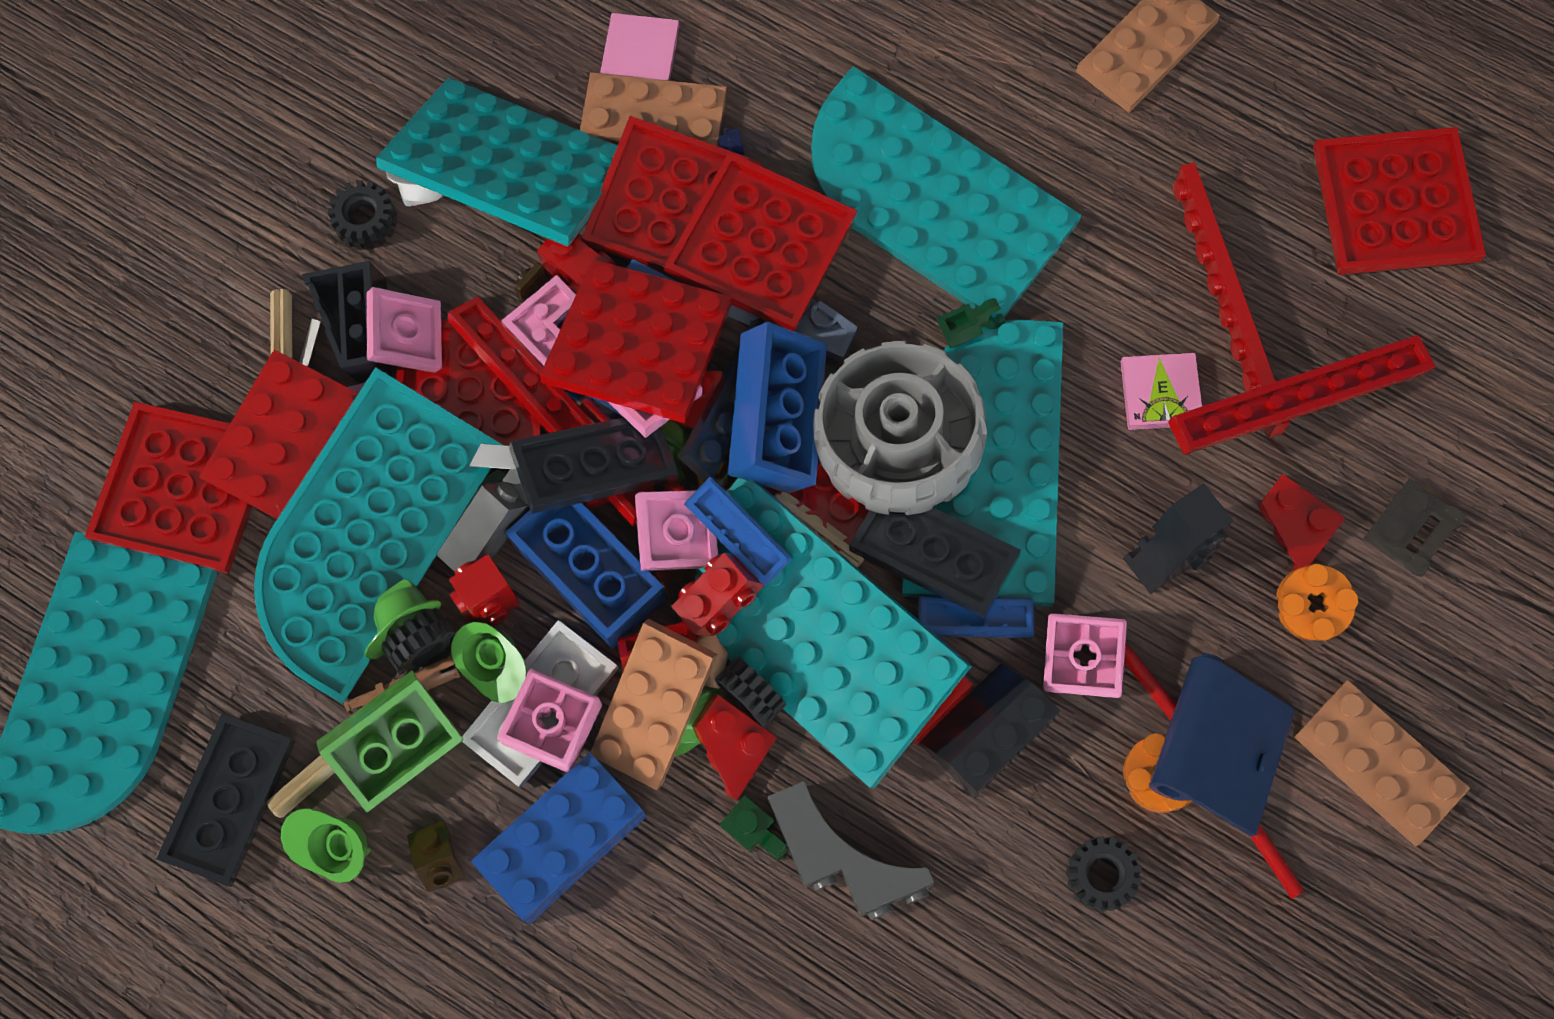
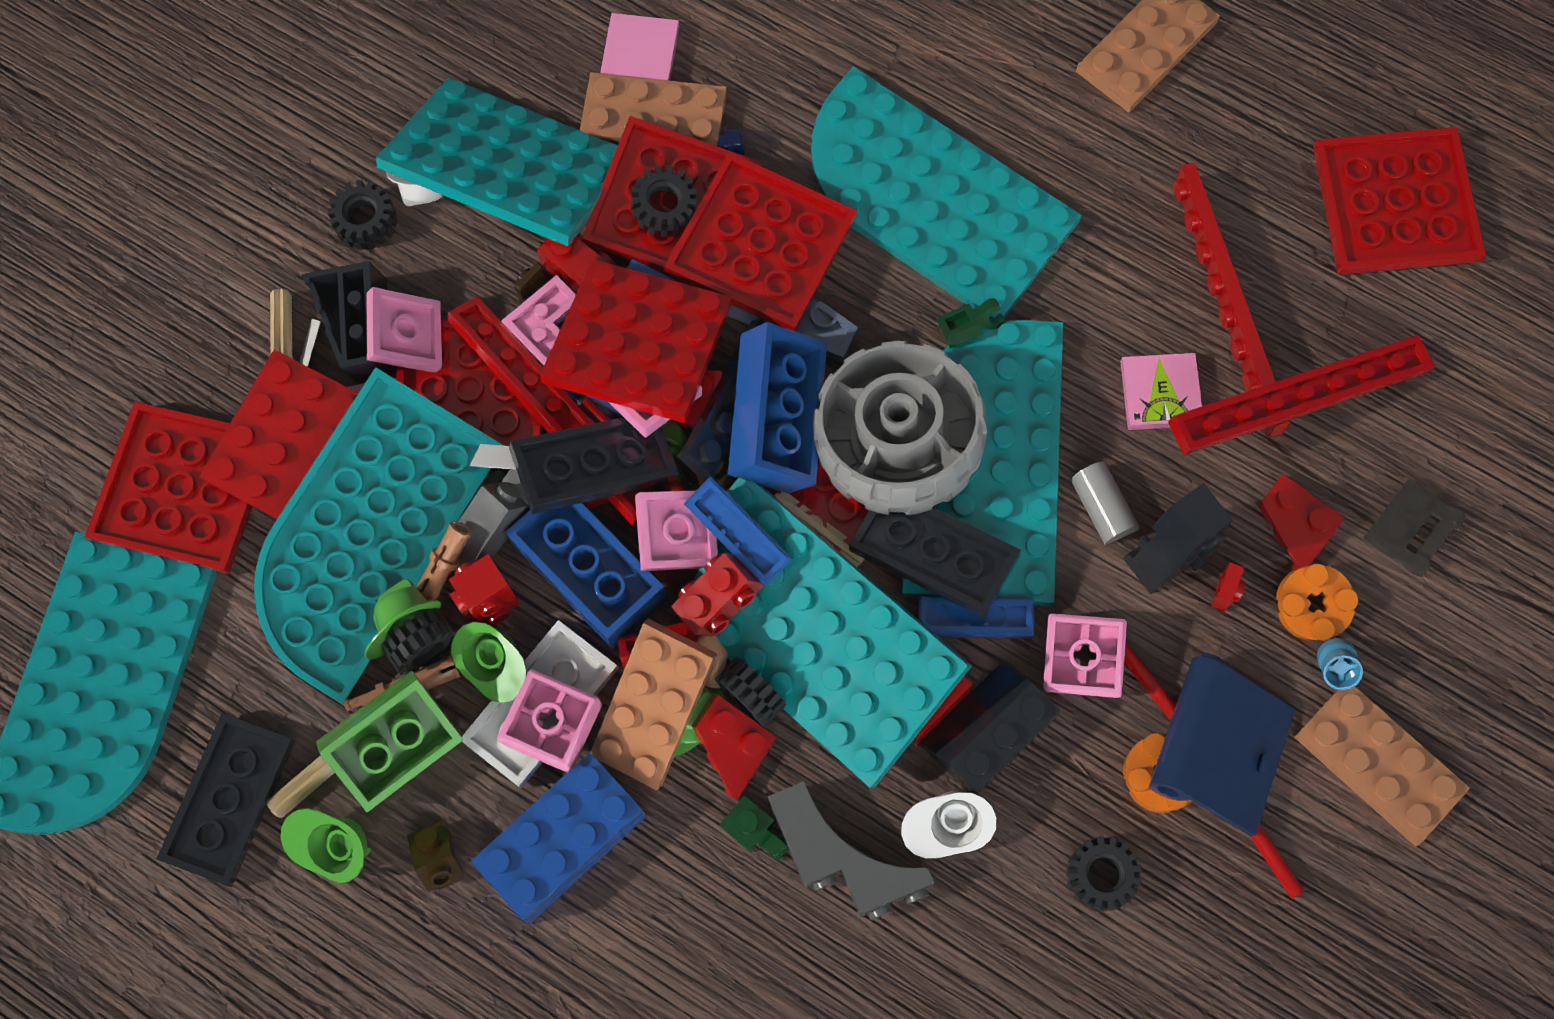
none -> nougat pin [416,521,473,601]
none -> black tyre [631,166,697,237]
none -> white piece [901,791,996,858]
none -> light grey brick [1071,461,1140,545]
none -> red plate [1210,562,1246,611]
none -> dark azure wheel [1317,638,1363,690]

